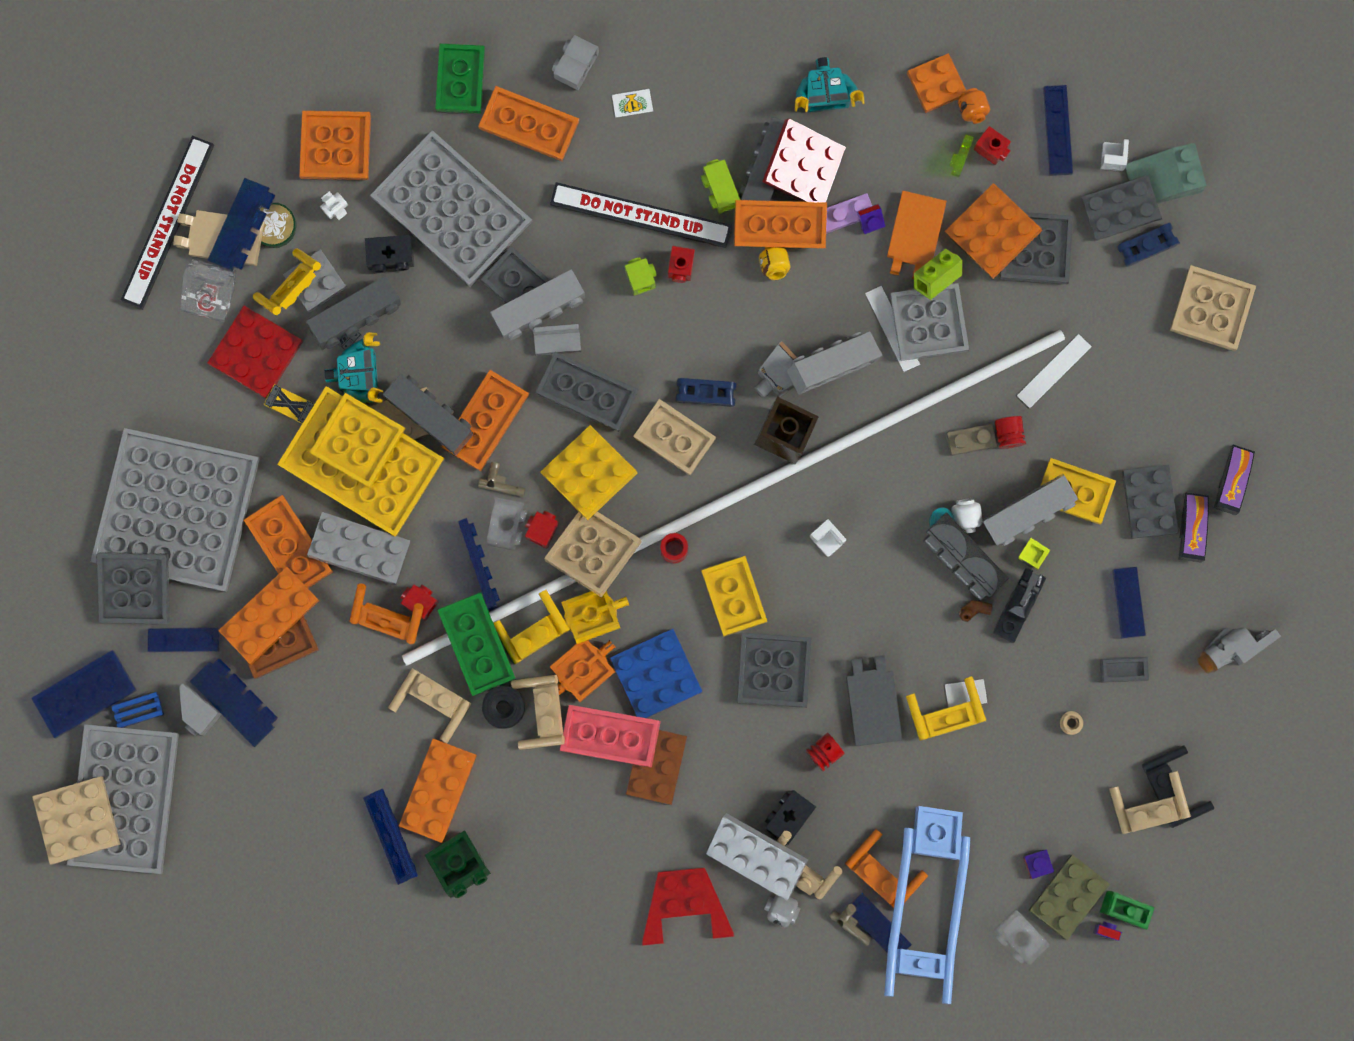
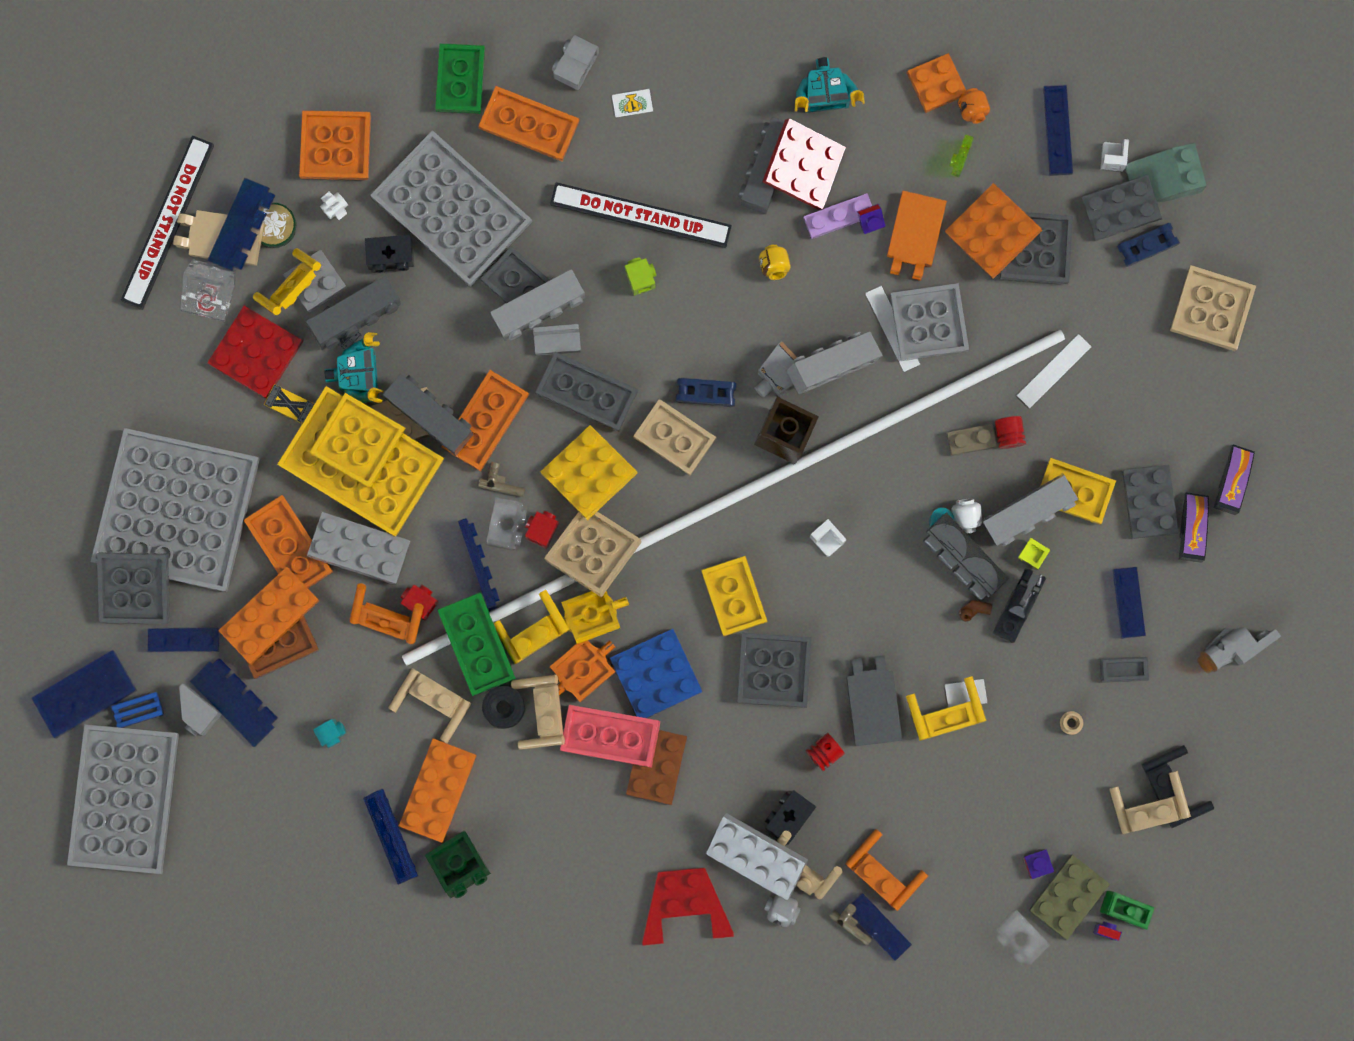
tan plate [32,776,121,865] -> none
red piece [660,533,688,564] -> none
red brick [668,246,695,283] -> none
lime brick [701,159,740,214] -> none
orange plate [734,200,827,248] -> none
light blue plate [884,806,970,1004] -> none
lime brick [914,248,962,300] -> none
red brick [973,126,1011,165] -> none
none -> teal plate [313,719,347,749]

